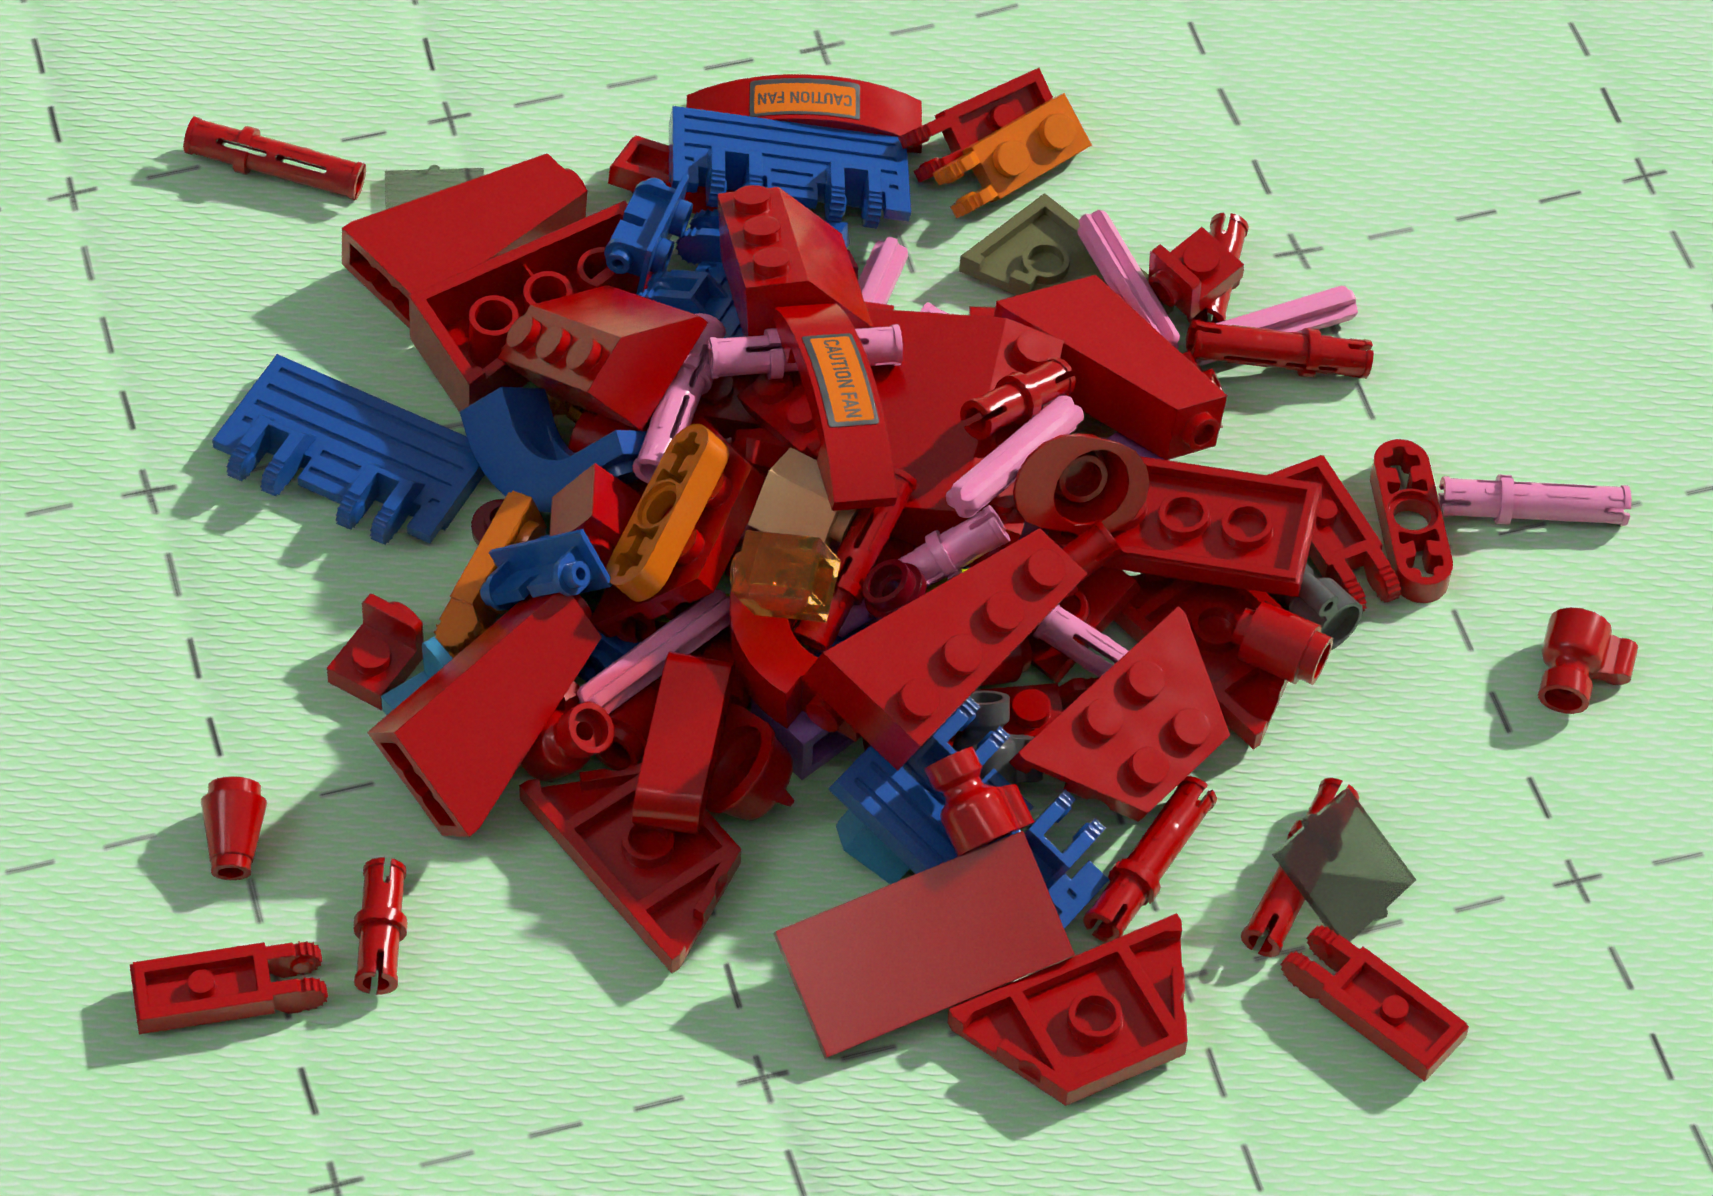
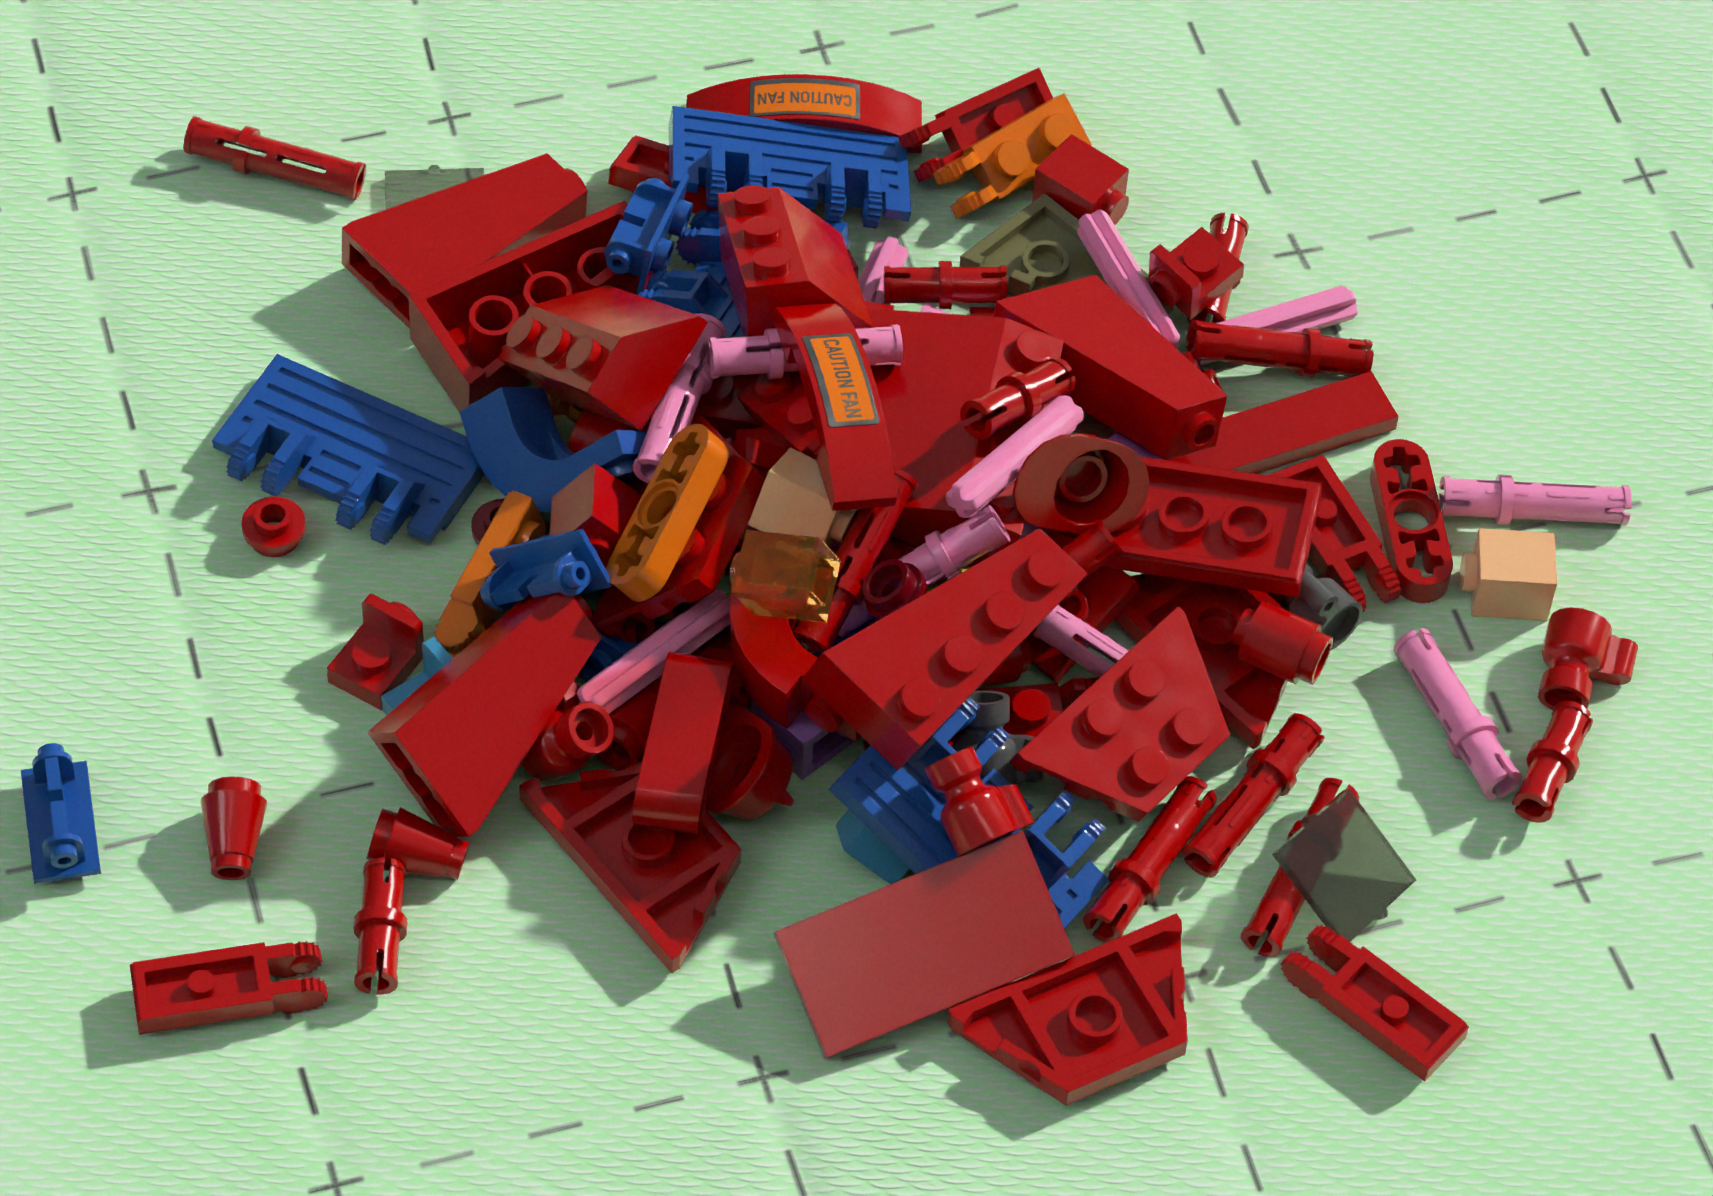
none -> blue hinge [21,743,101,884]
none -> red plate [241,497,306,557]
none -> red cone [367,807,470,880]
none -> red pin [883,261,1007,309]
none -> red brick [1032,134,1129,225]
none -> red tile [1169,371,1399,474]
none -> red pin [1181,713,1325,878]
none -> bright pink pin [1394,628,1522,800]
none -> light nougat brick [1460,528,1557,621]
none -> red pin [1512,701,1594,823]

